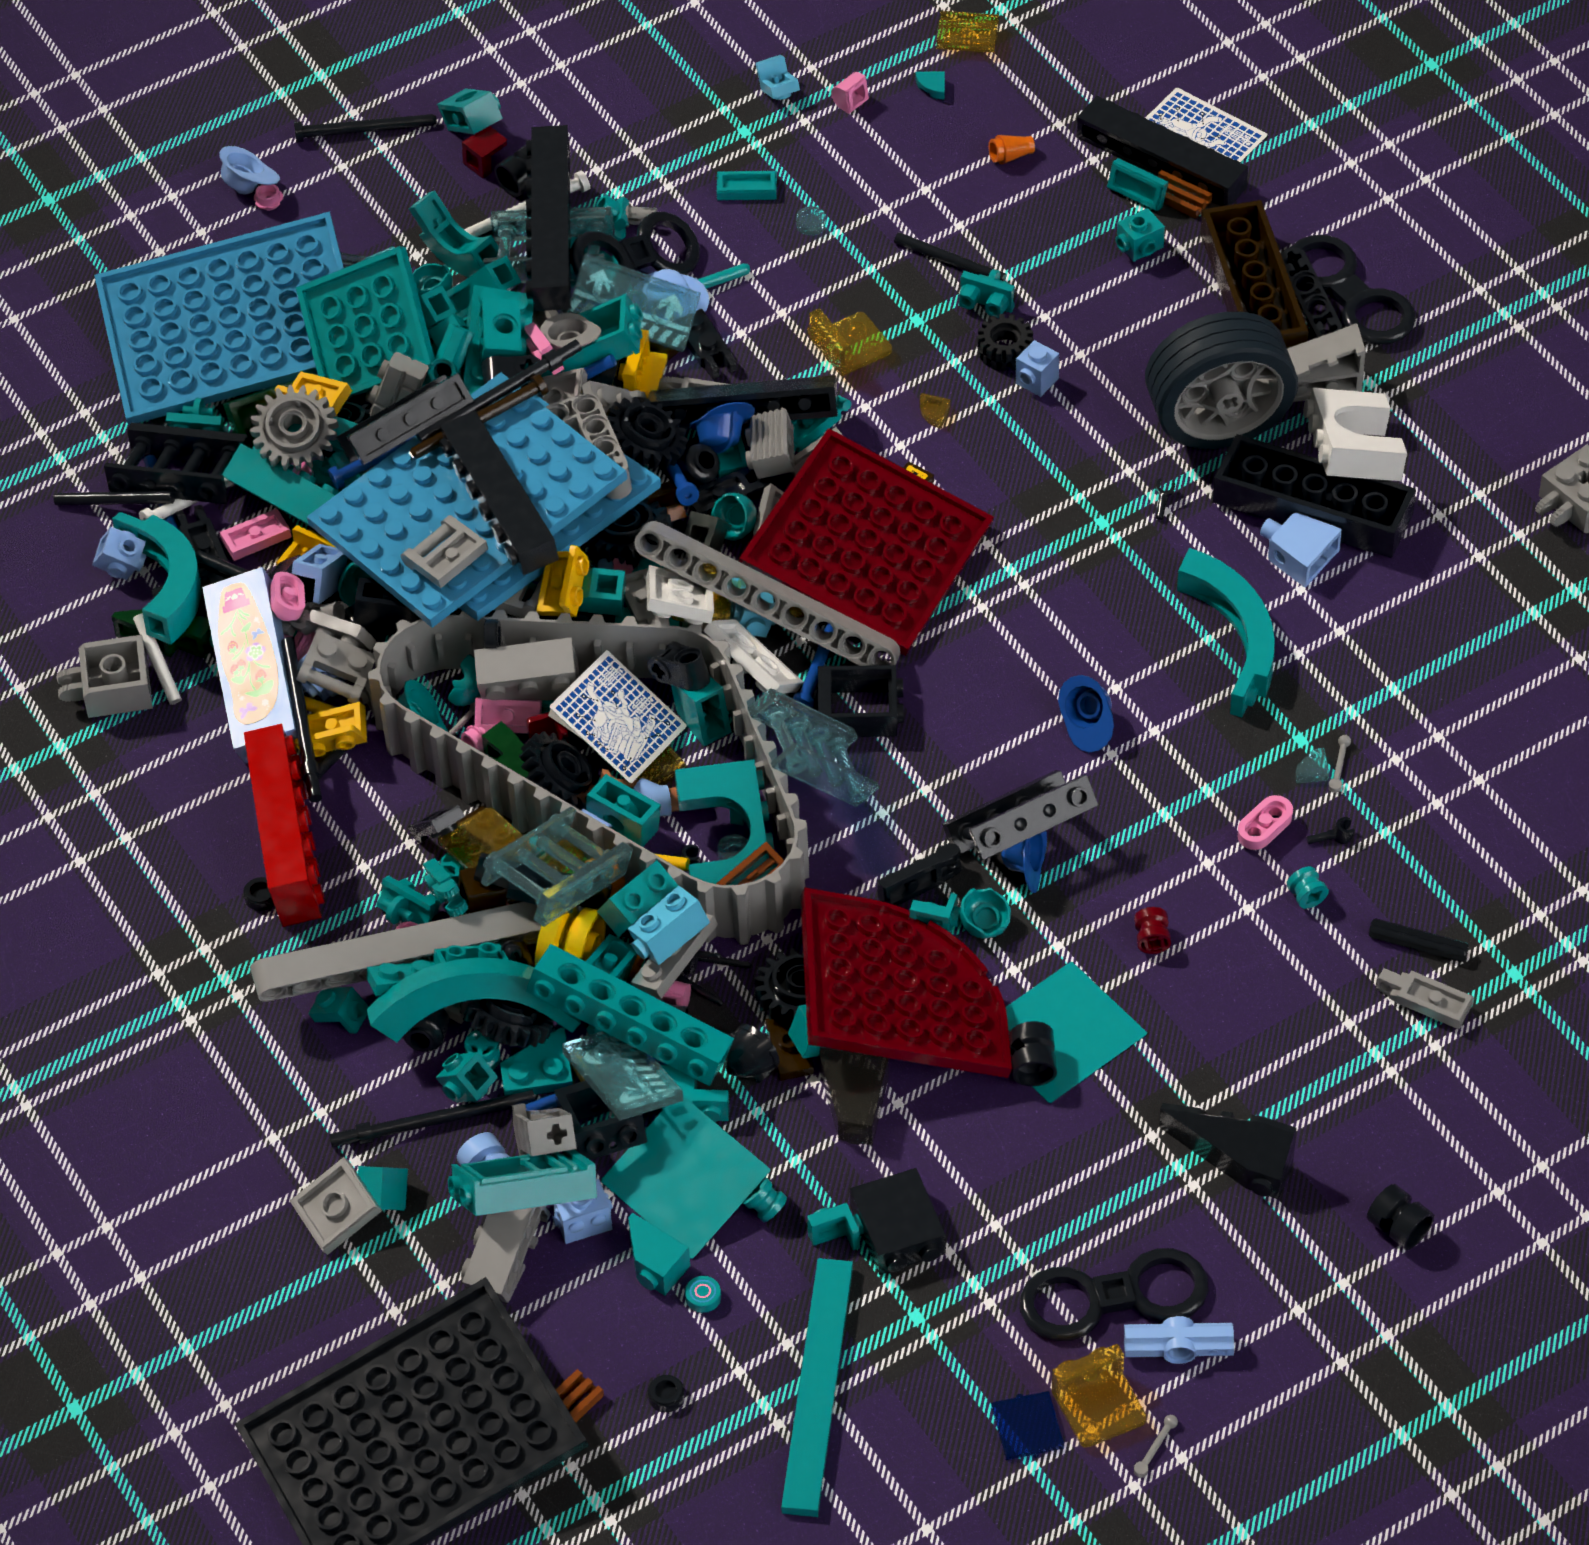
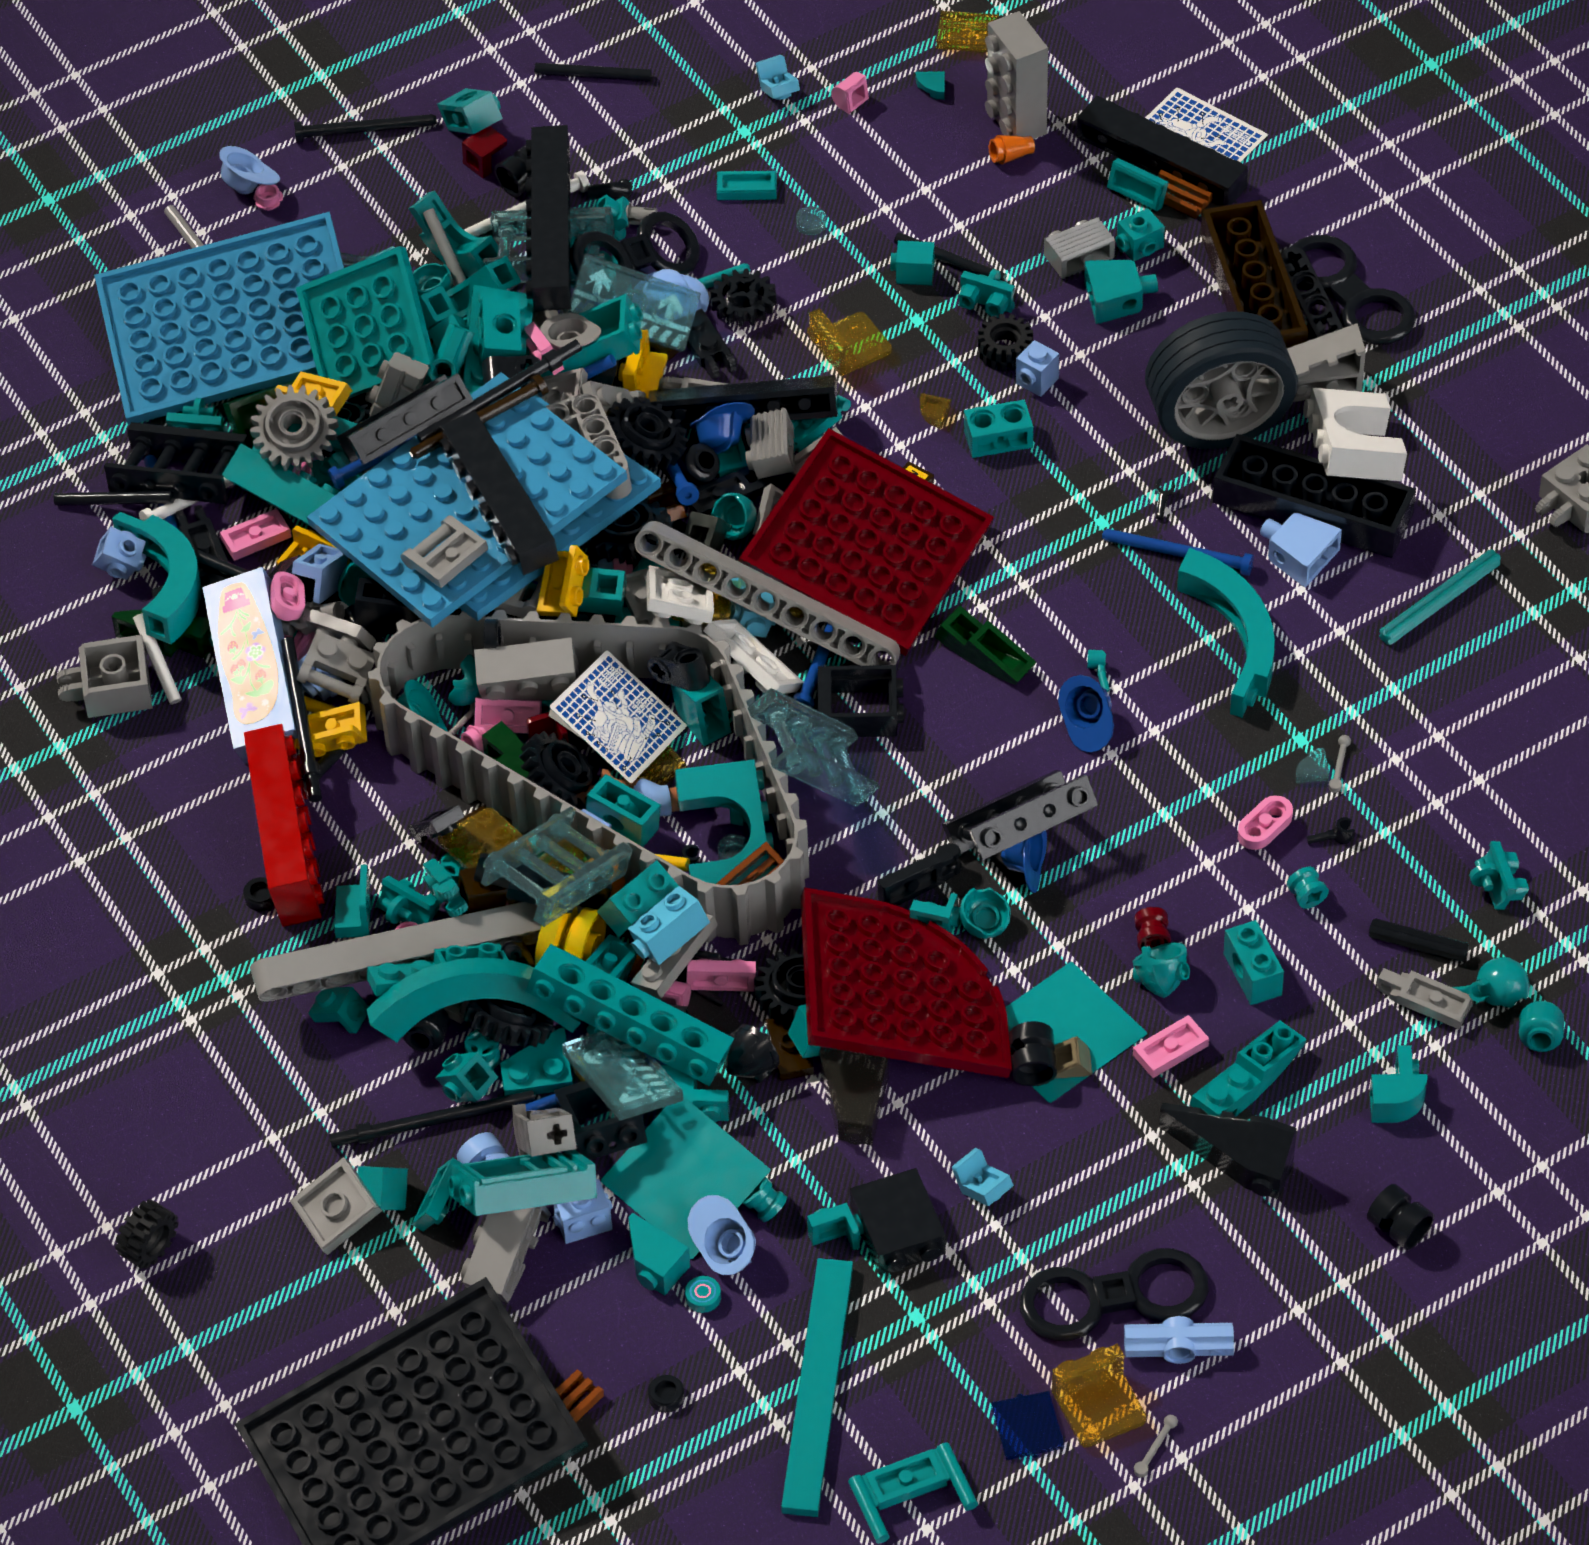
none -> black tyre [115,1199,179,1269]
none -> light grey bar [164,205,204,248]
none -> teal panel [334,864,371,938]
none -> teal plate [411,1158,463,1231]
none -> light grey bar [423,208,466,285]
none -> black bar [534,63,652,81]
none -> black arm [587,179,633,200]
none -> bright pink plate [686,958,756,992]
none -> light blue piece [688,1195,756,1275]
none -> black gear [710,268,777,327]
none -> teal plate [848,1442,978,1544]
none -> teal brick [890,240,935,285]
none -> dark green slope [934,605,1037,685]
none -> medium azure bracket [952,1148,1014,1206]
none -> teal brick [964,399,1033,458]
none -> light grey brick [985,11,1048,139]
none -> light grey brick [1044,217,1115,279]
none -> dark tan slope [1054,1036,1093,1079]
none -> teal torso [1084,260,1158,324]
none -> teal hand [1087,650,1110,692]
none -> blue bar [1102,529,1254,576]
none -> teal helmet [1133,942,1190,998]
none -> bright pink plate [1133,1015,1209,1078]
none -> teal slope [1190,1020,1307,1117]
none -> teal brick [1223,920,1284,1005]
none -> teal brick [1369,1045,1427,1123]
none -> teal axle [1379,549,1501,645]
none -> teal hand [1452,978,1491,1002]
none -> teal hips [1469,841,1529,910]
none -> teal hair [1476,957,1530,1008]
none -> teal head [1519,1001,1564,1052]

